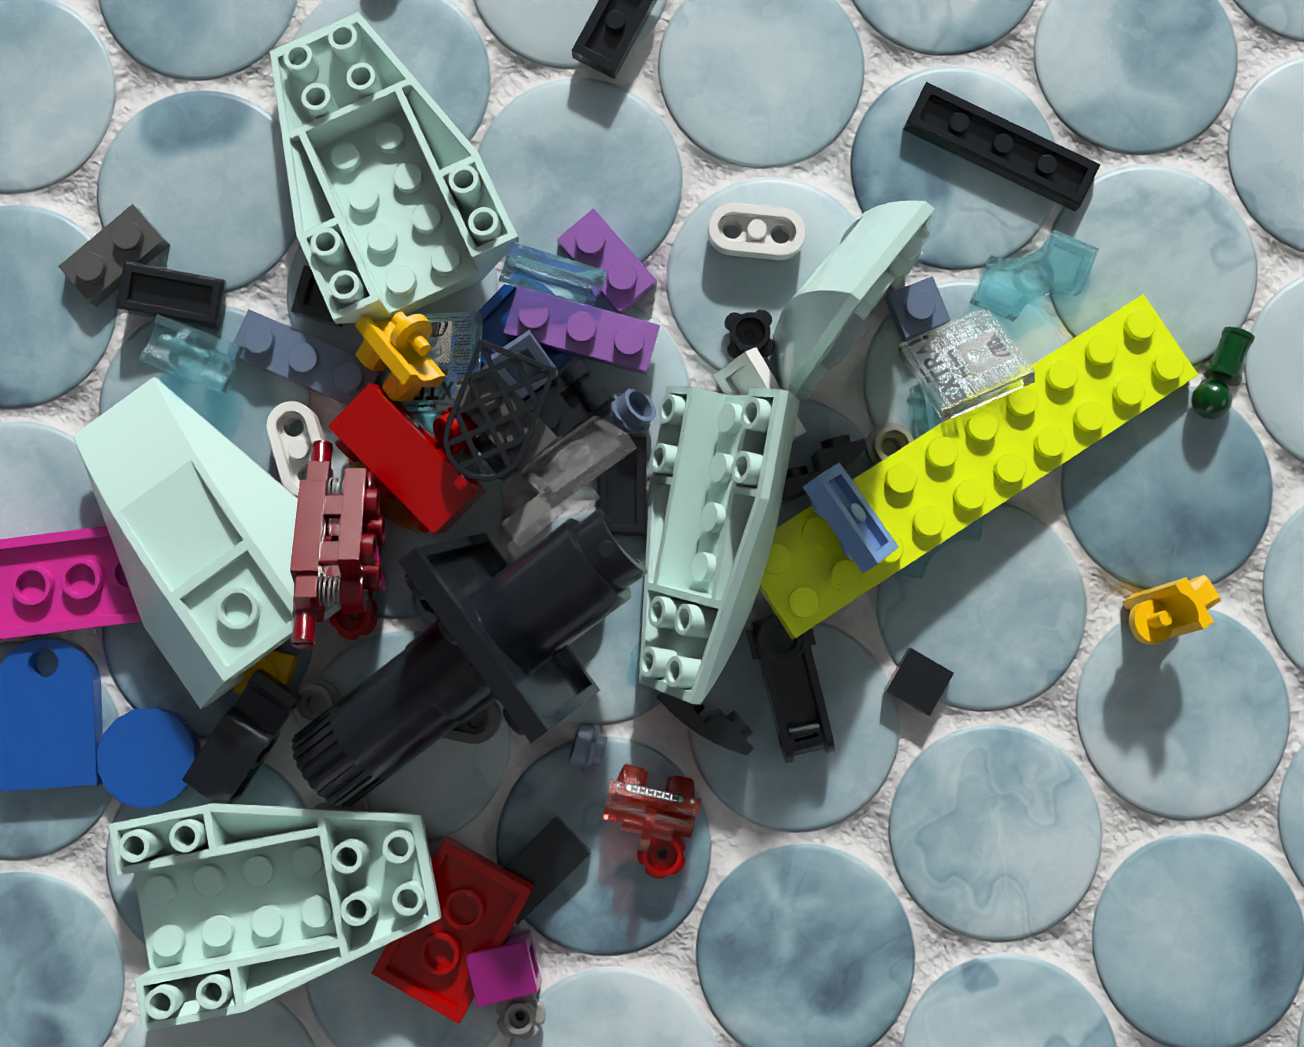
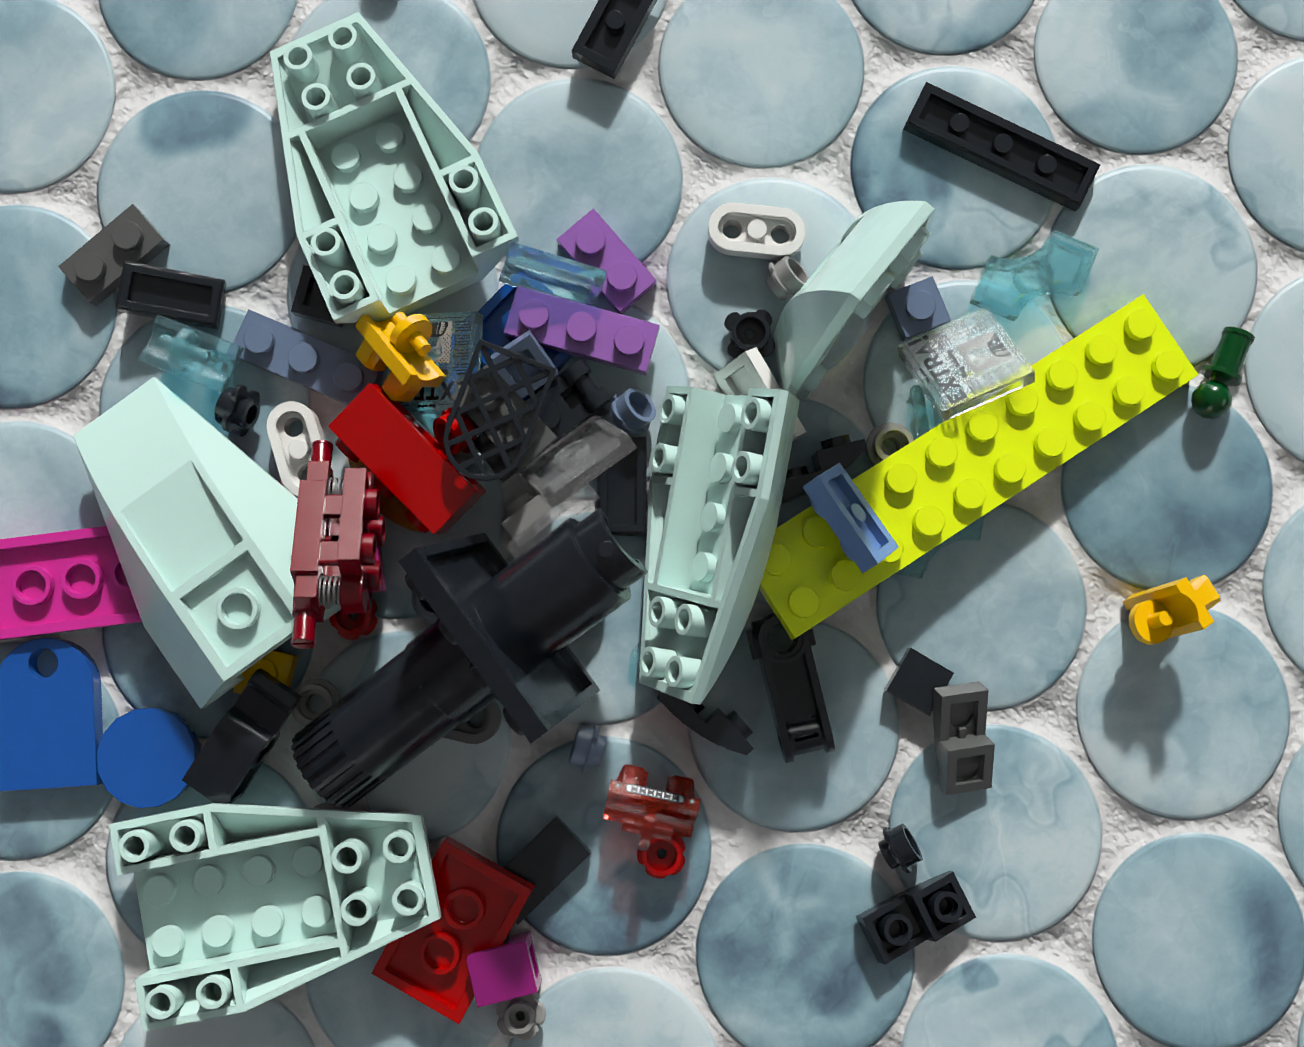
none -> black plate [214,384,260,437]
none -> light grey plate [766,255,809,300]
none -> black slope [855,871,976,965]
none -> black plate [878,823,923,873]
none -> dark grey slope [933,681,995,795]

